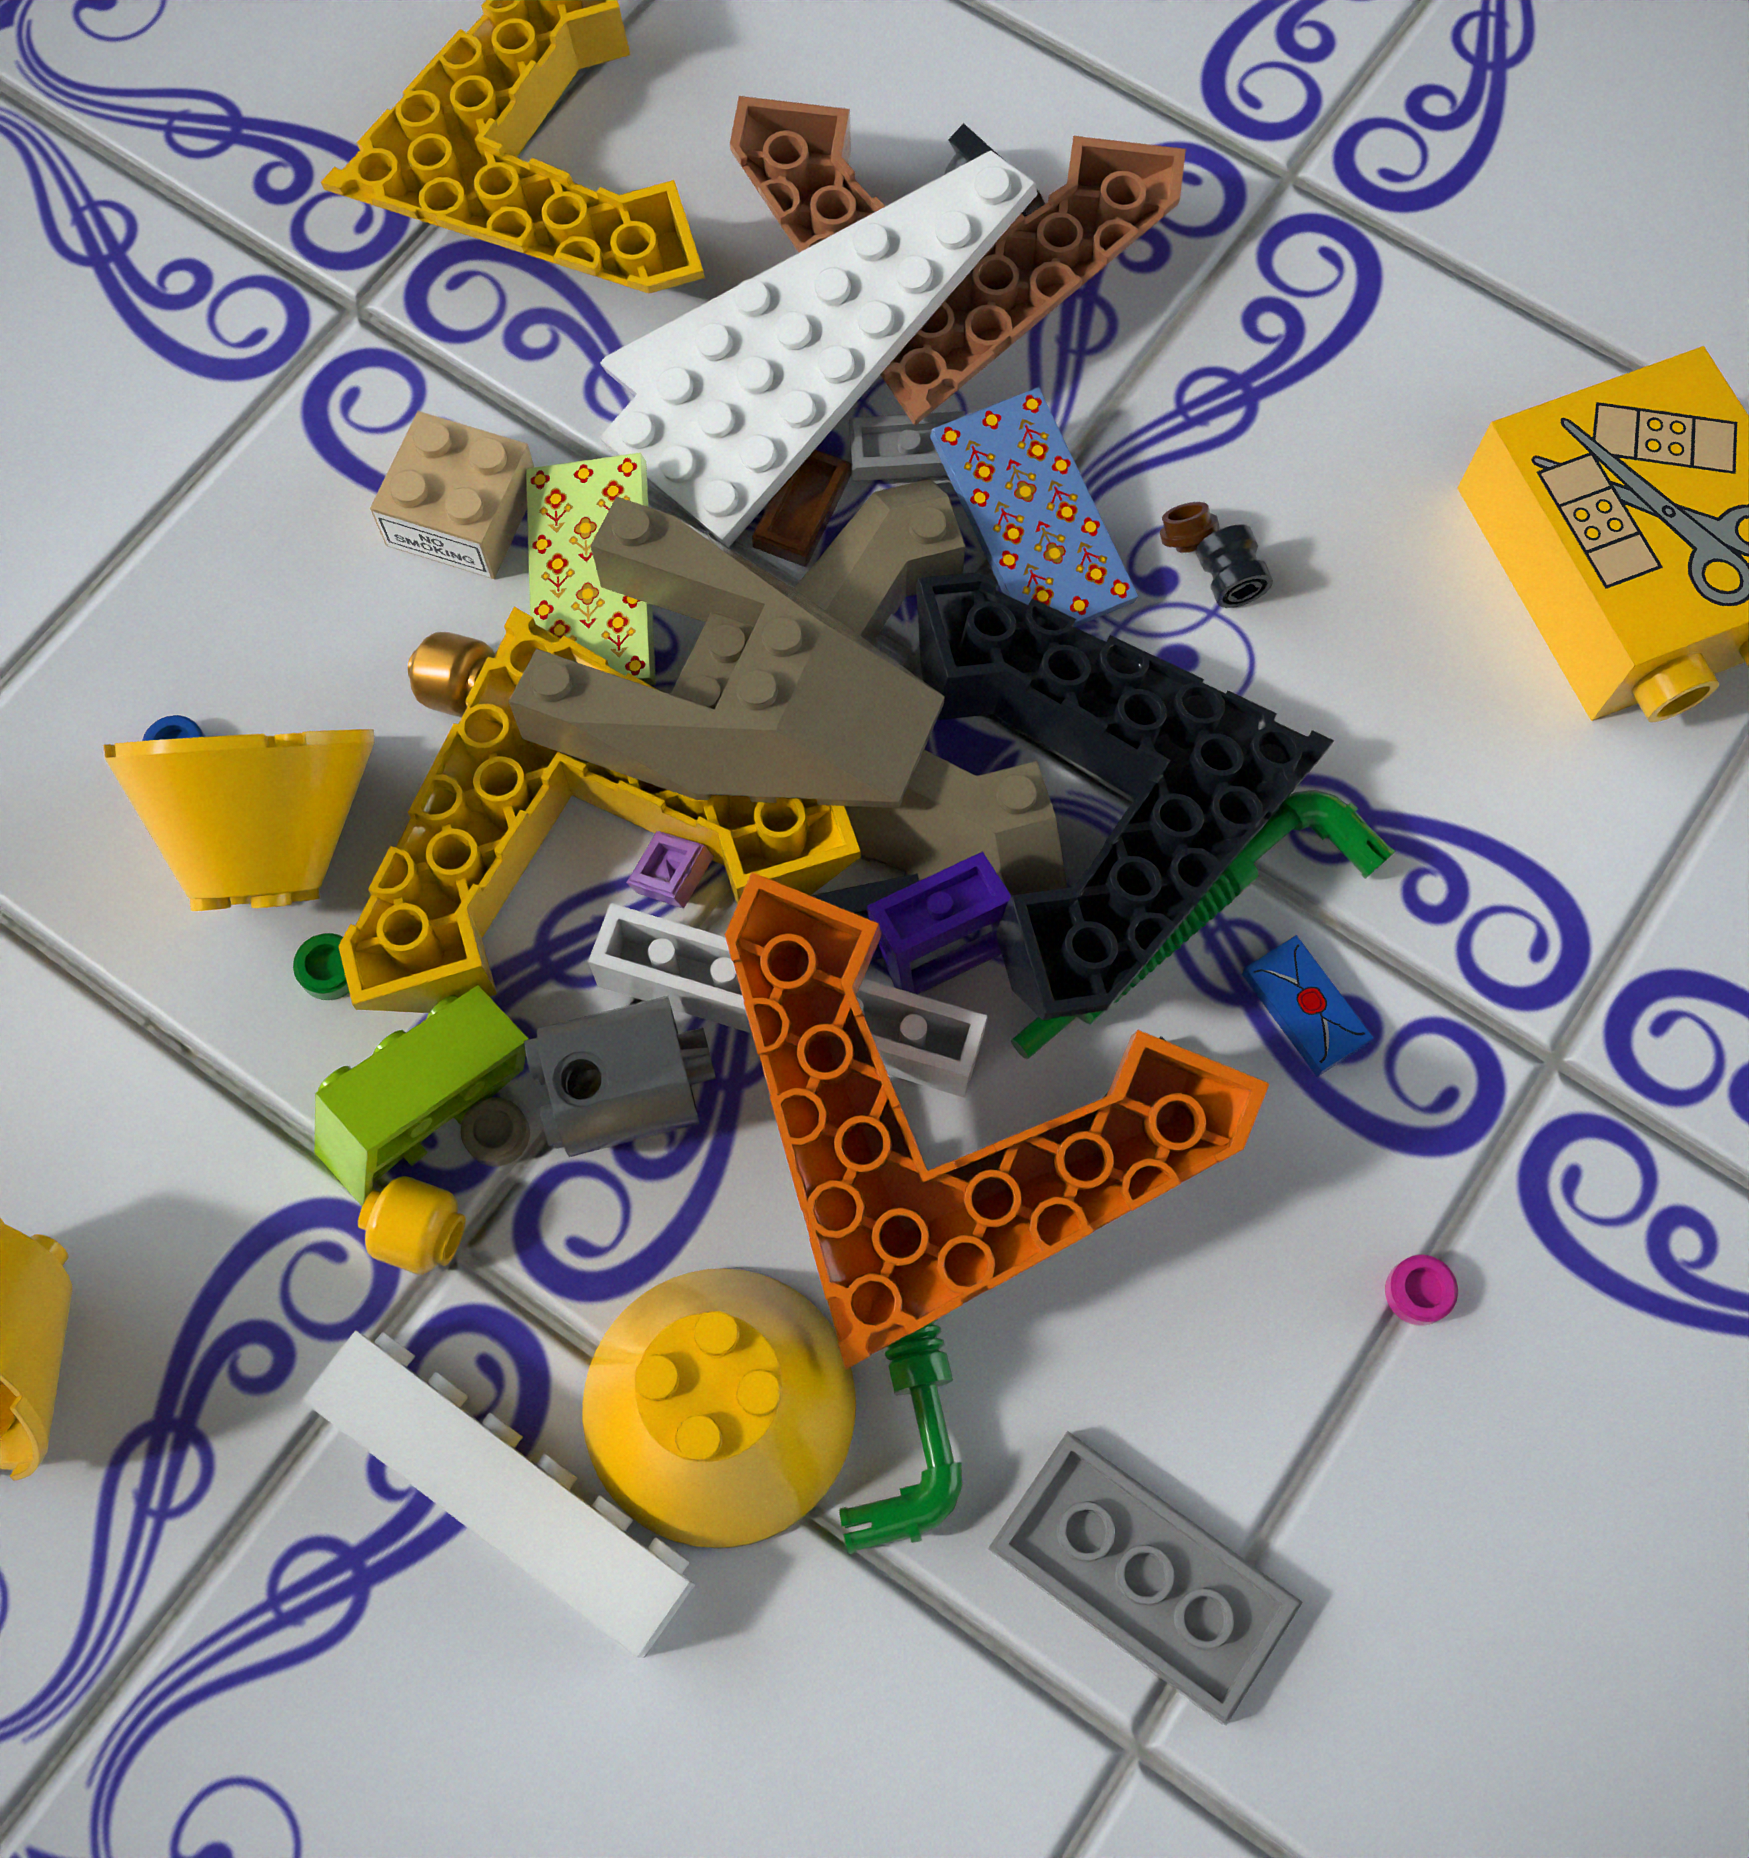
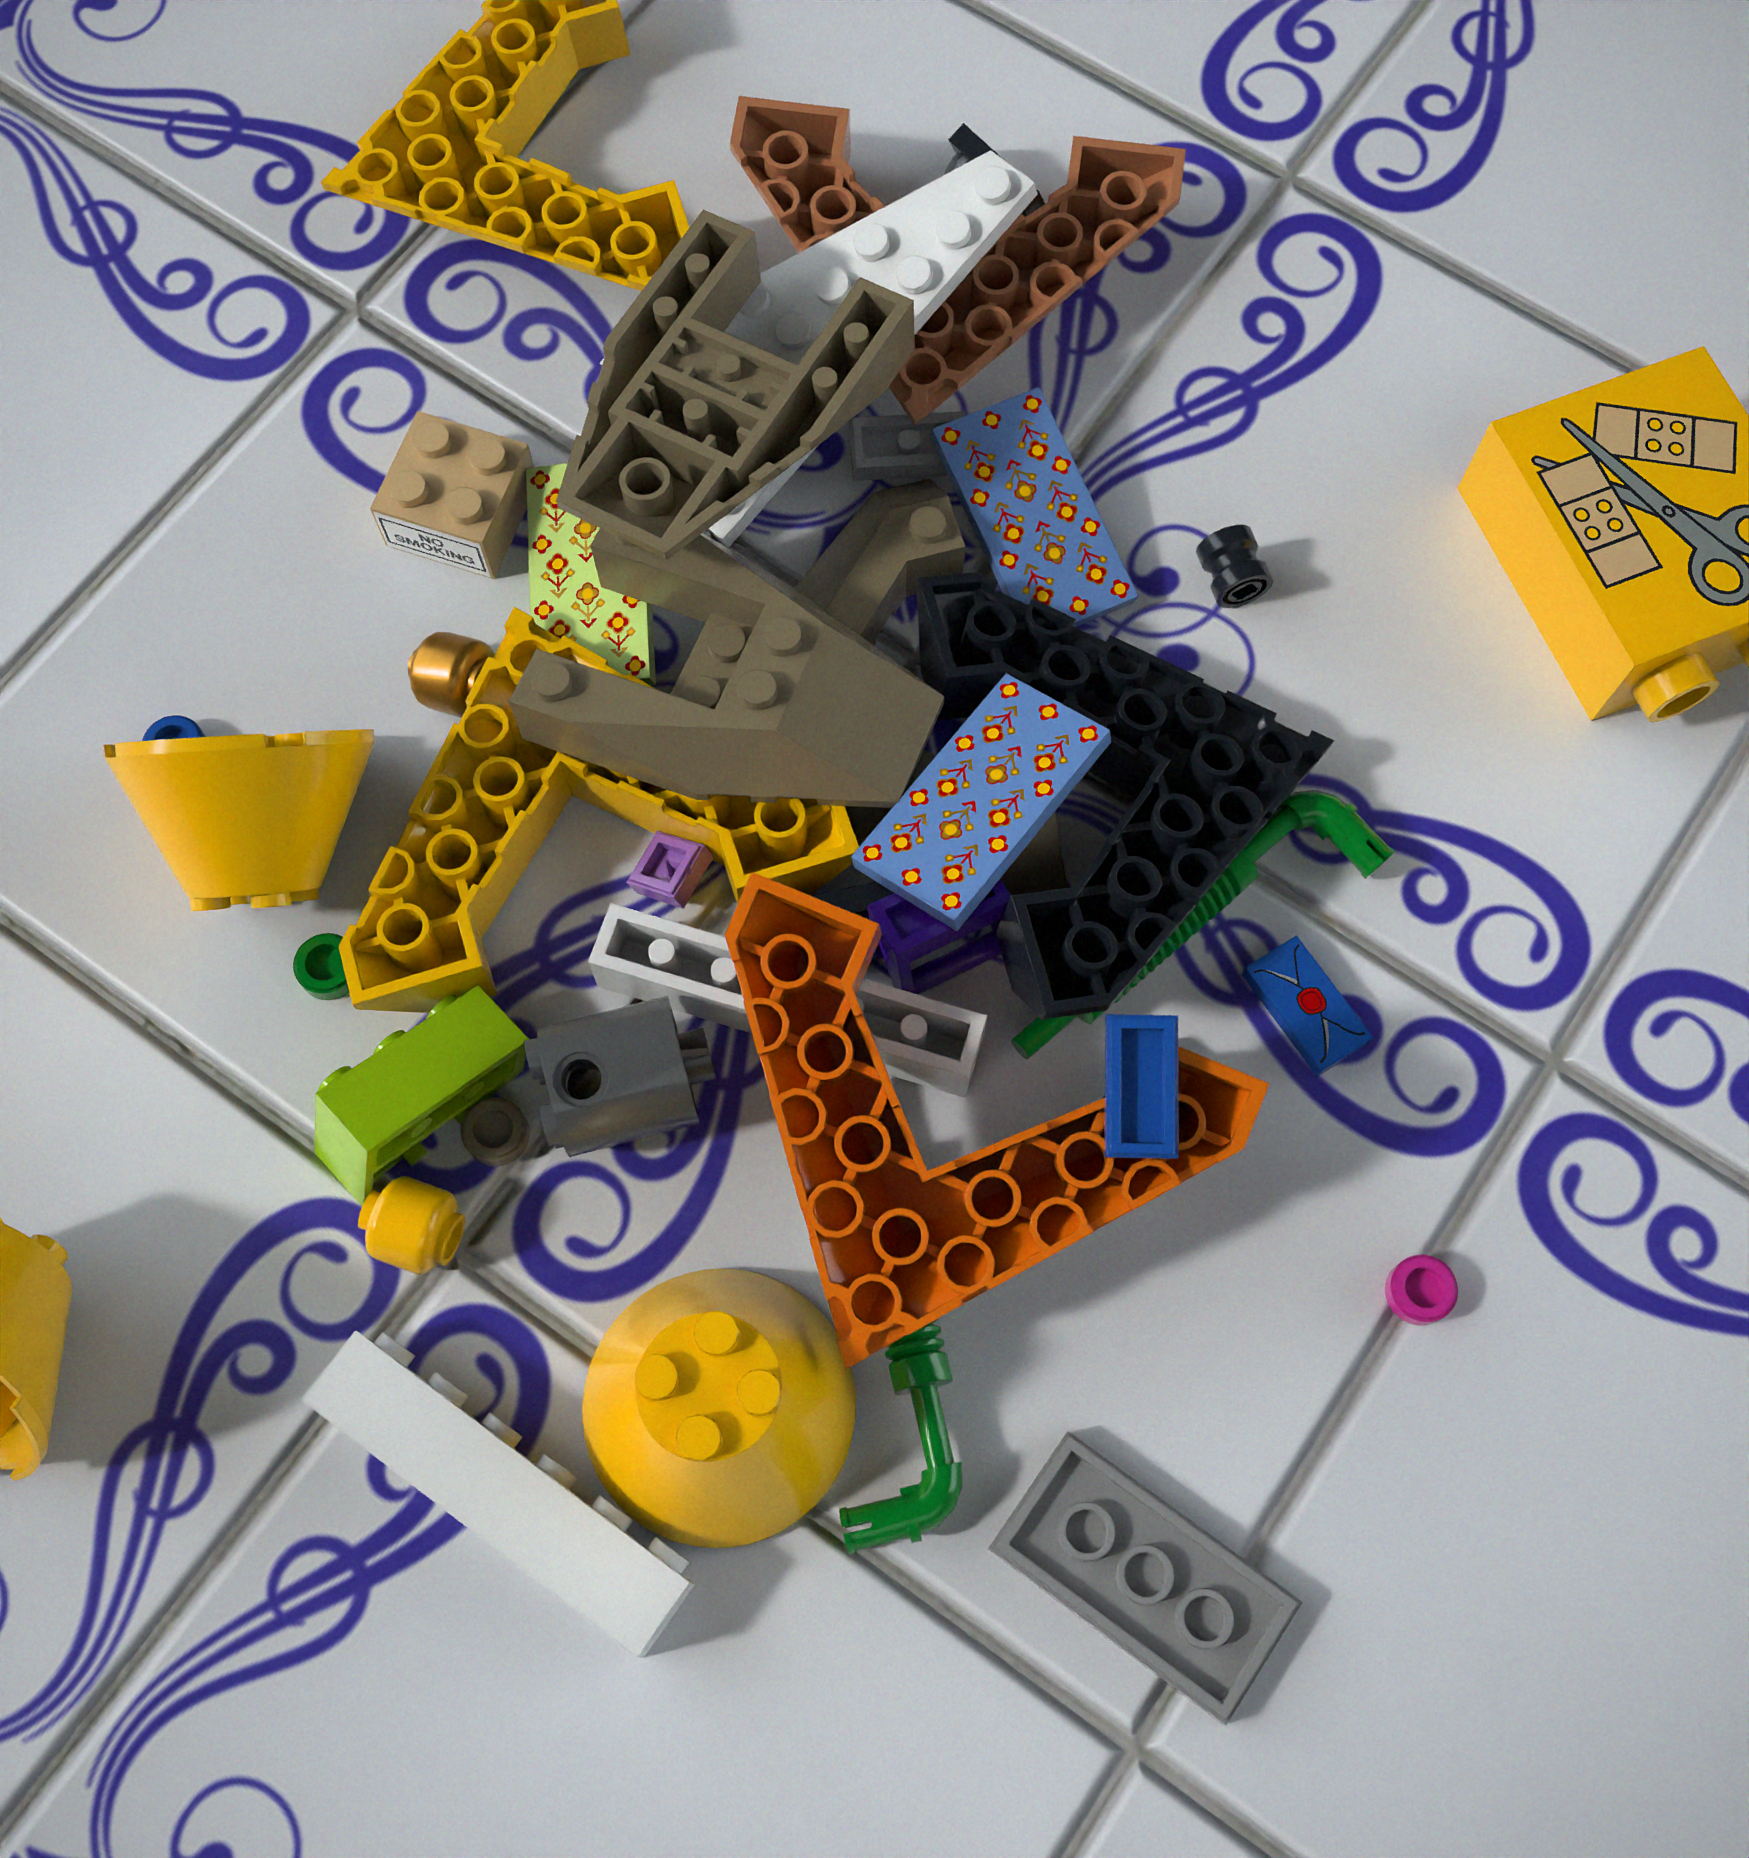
reddish brown tile [752,450,852,568] -> none
reddish brown plate [1160,502,1220,553] -> none
none -> dark tan wedge [556,210,915,560]
none -> medium blue tile [851,673,1111,931]
none -> blue tile [1105,1014,1178,1159]

